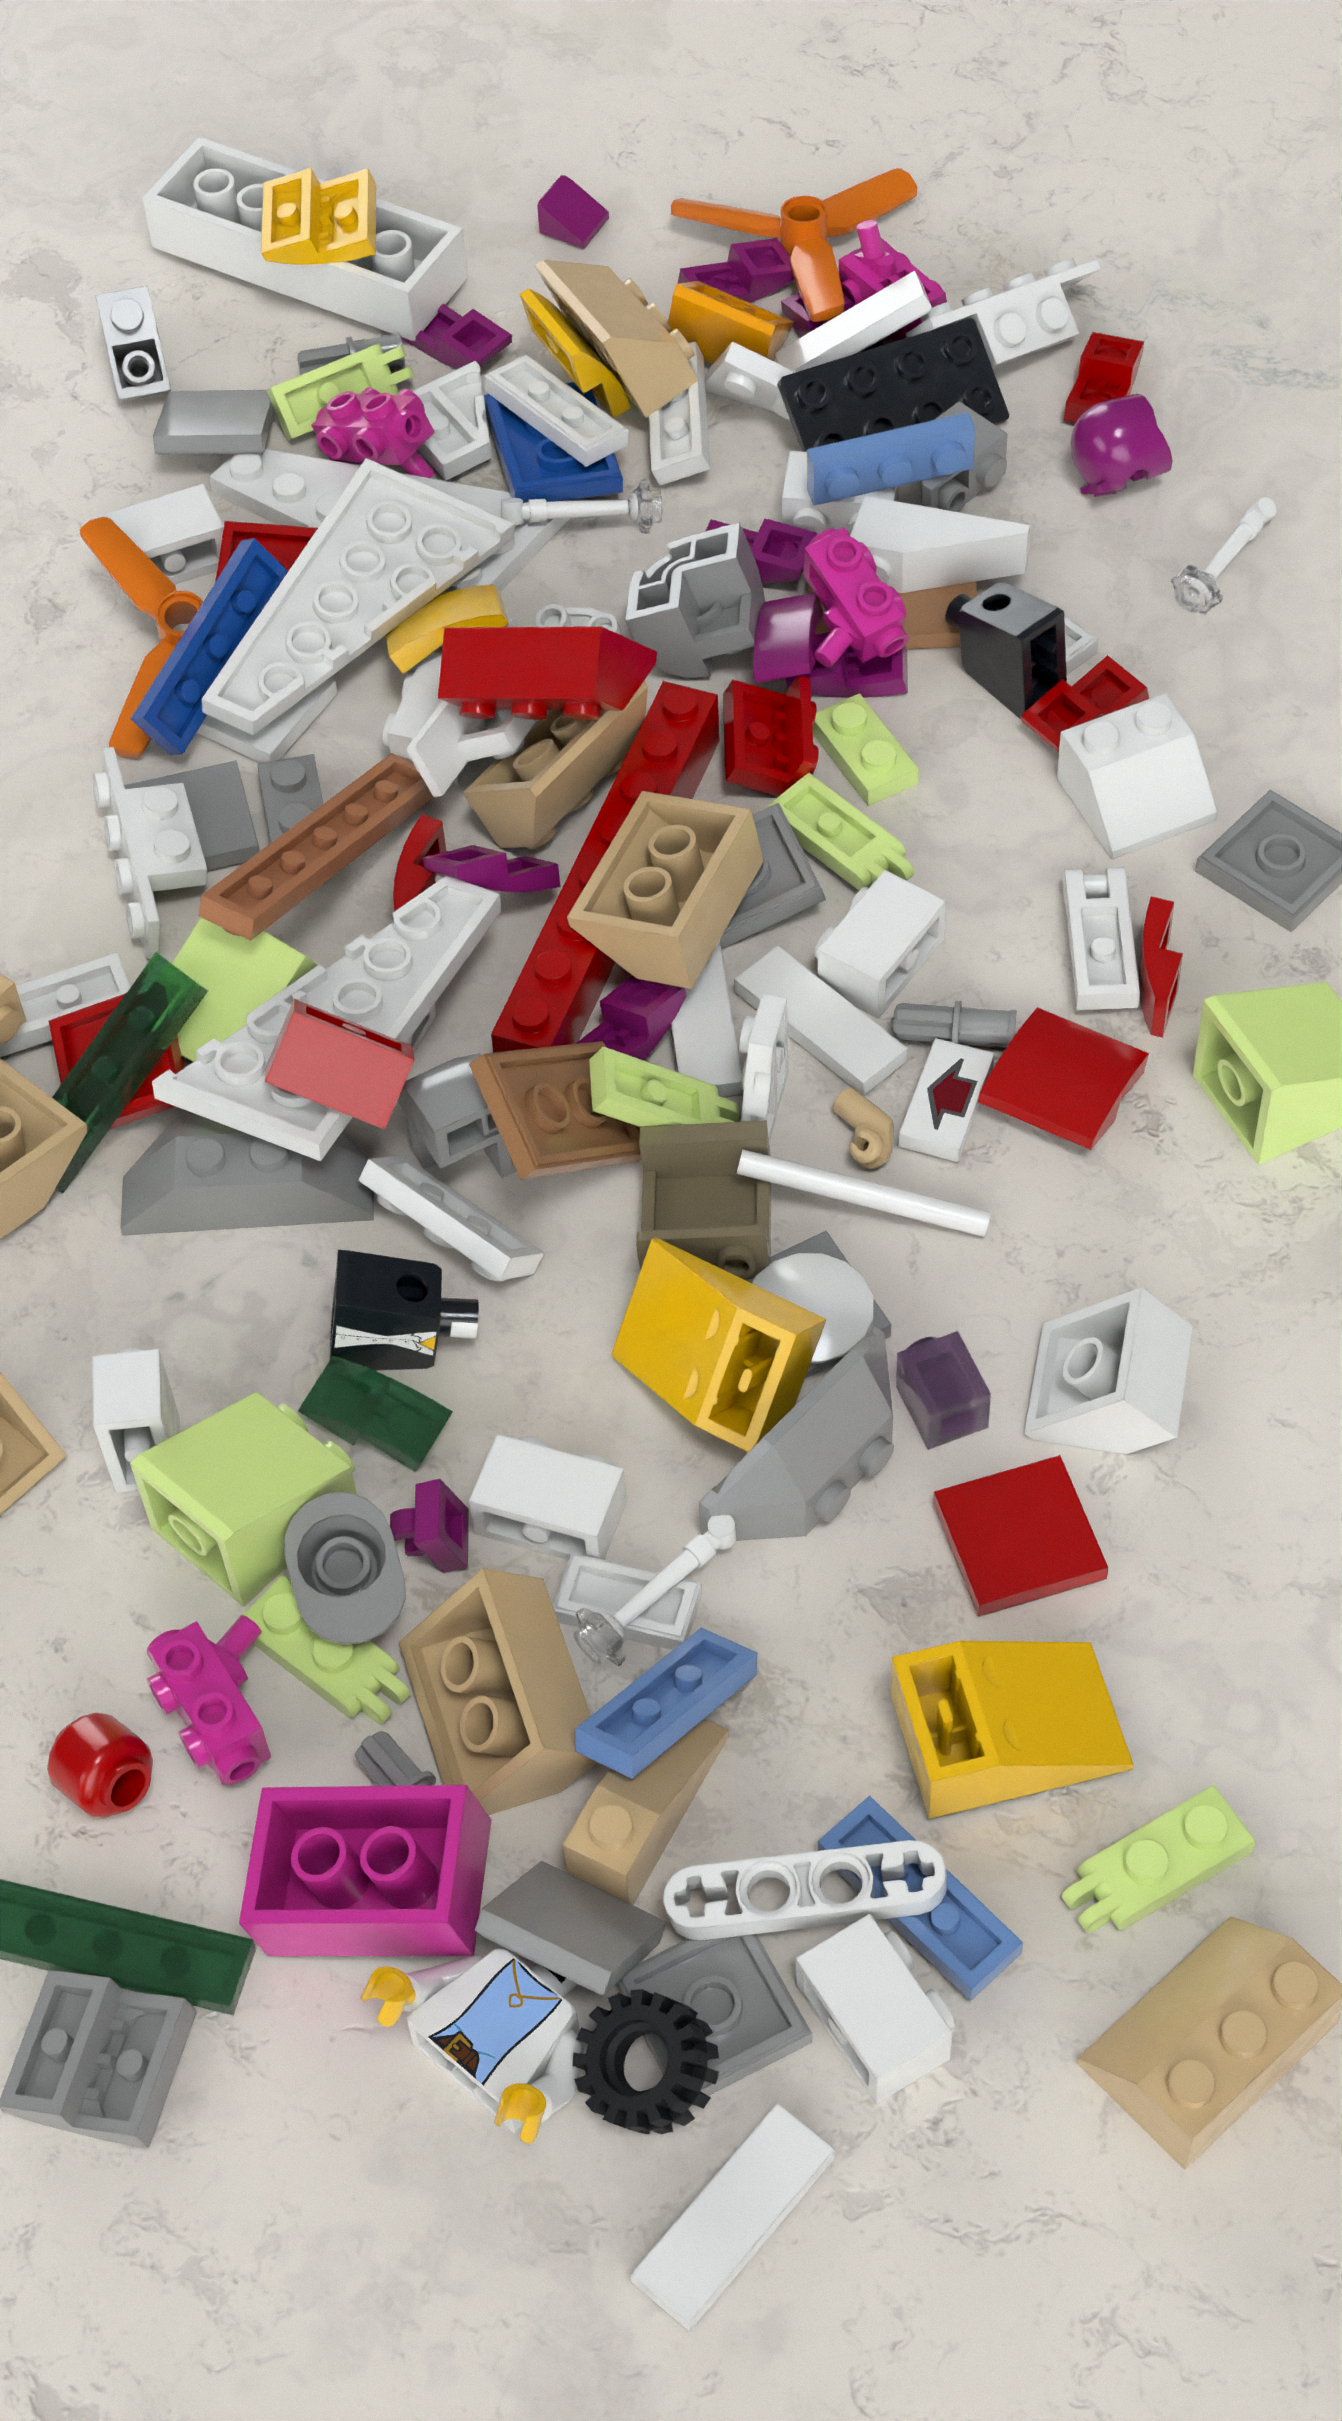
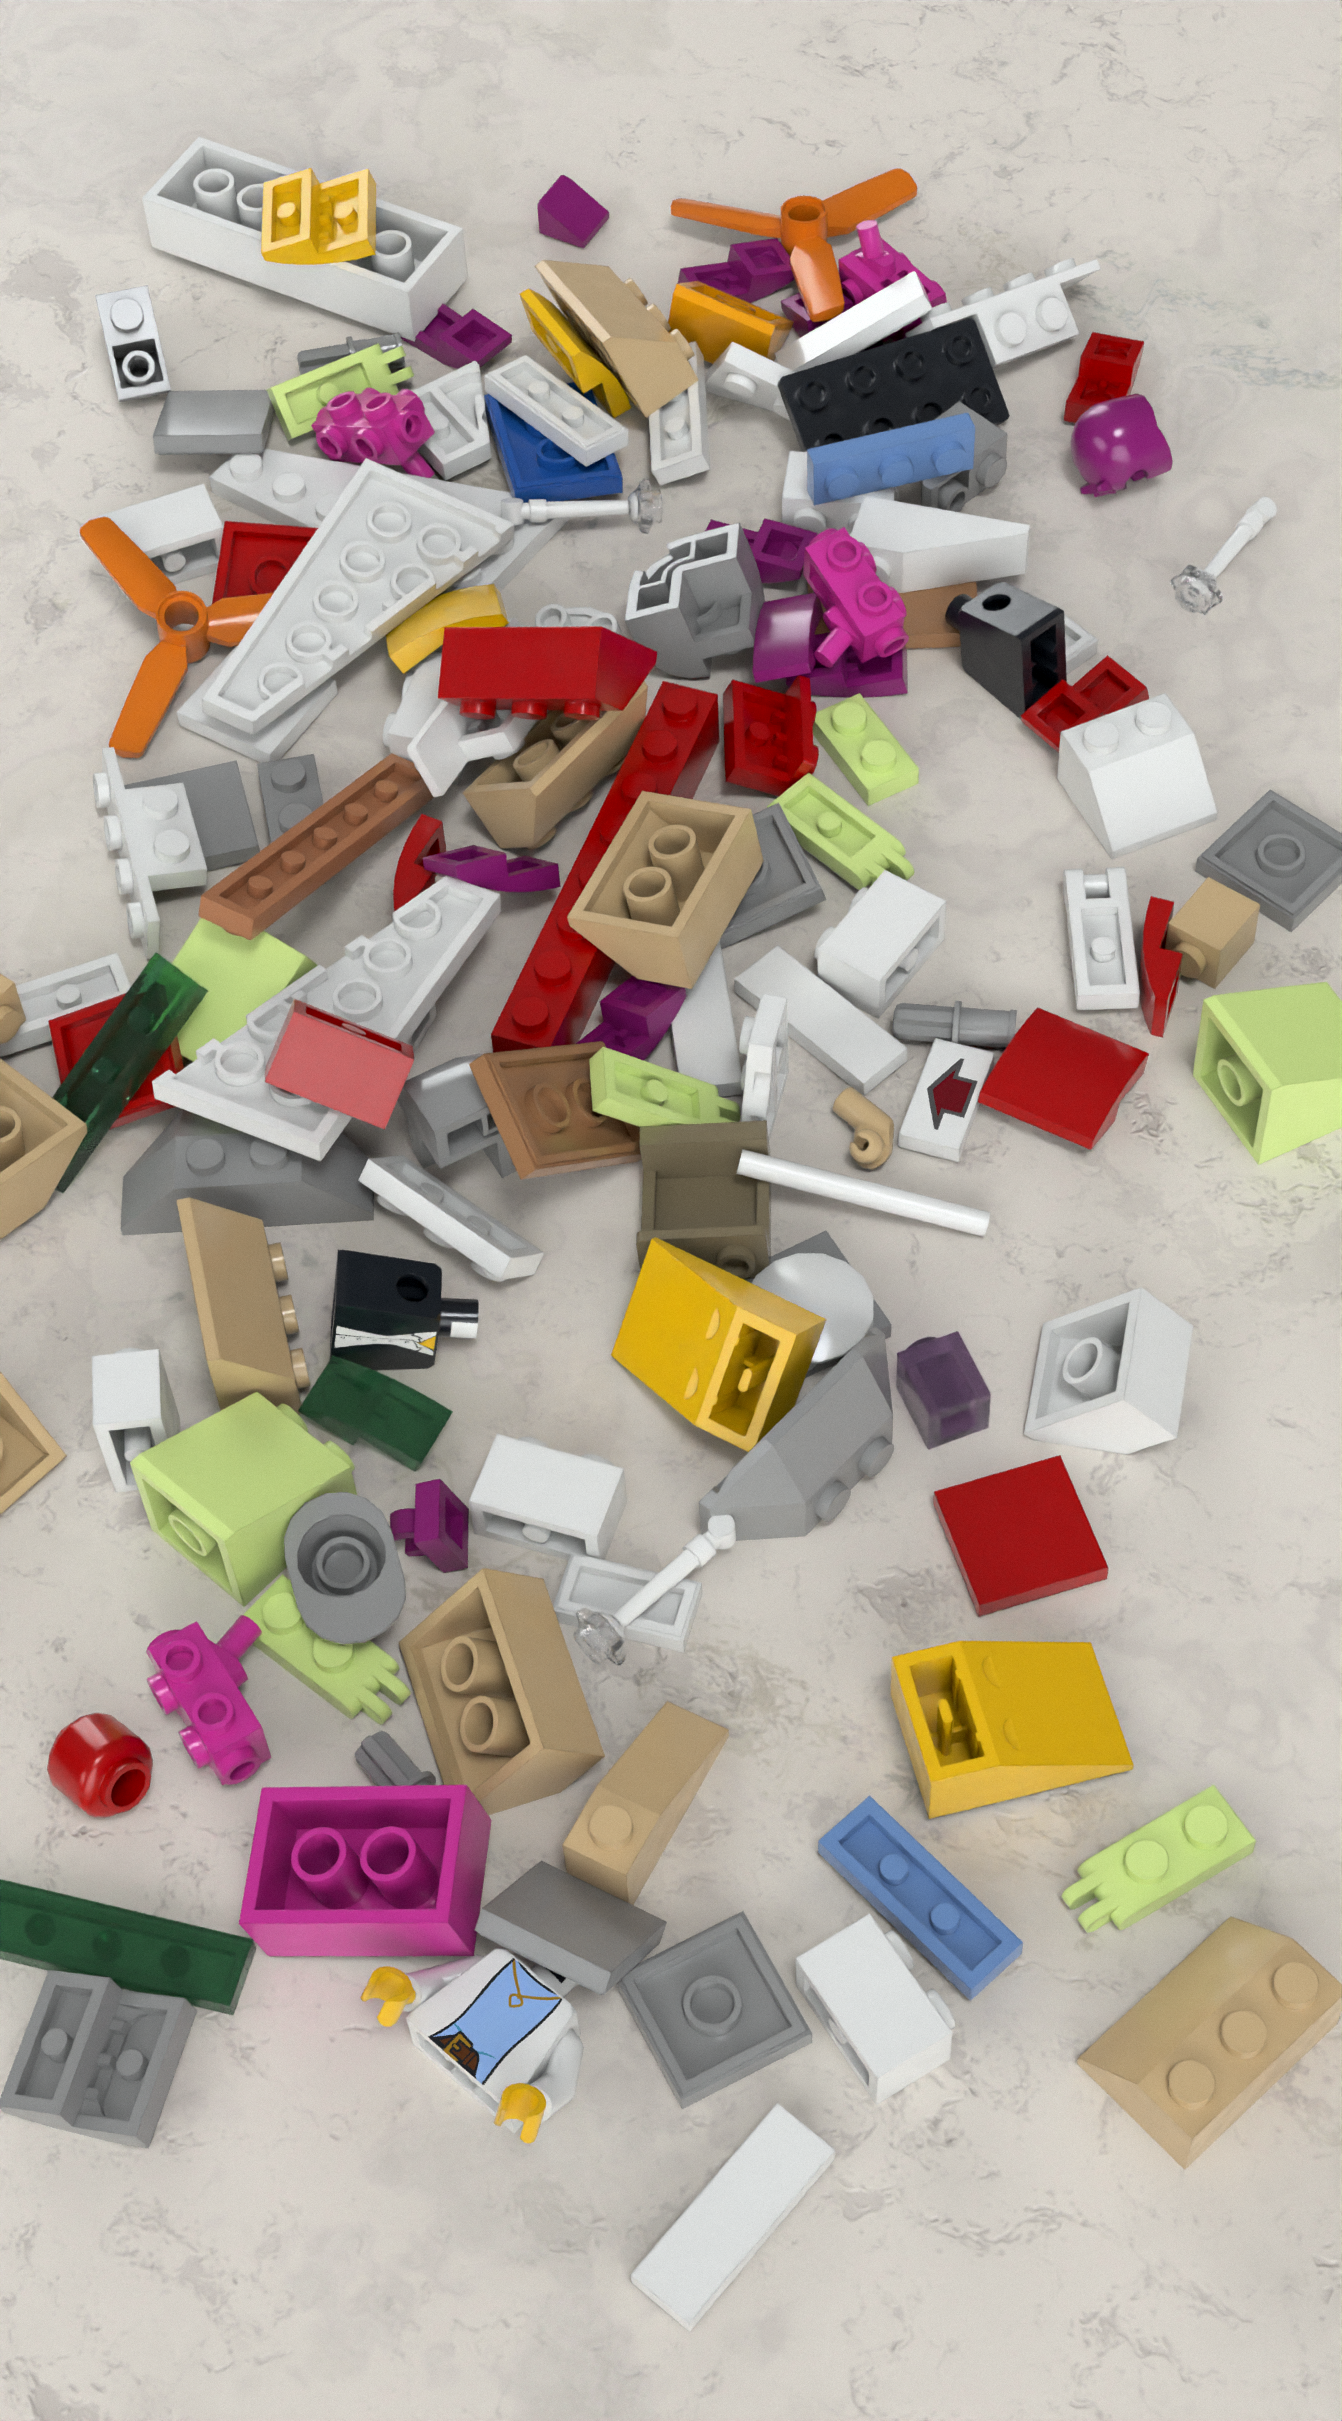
blue plate [131,538,288,755] -> none
black tyre [573,1989,719,2135] -> none
medium blue plate [575,1628,758,1779] -> none
white beam [663,1840,947,1940] -> none
none -> tan slope [176,1197,311,1415]
none -> tan brick [1165,877,1260,989]

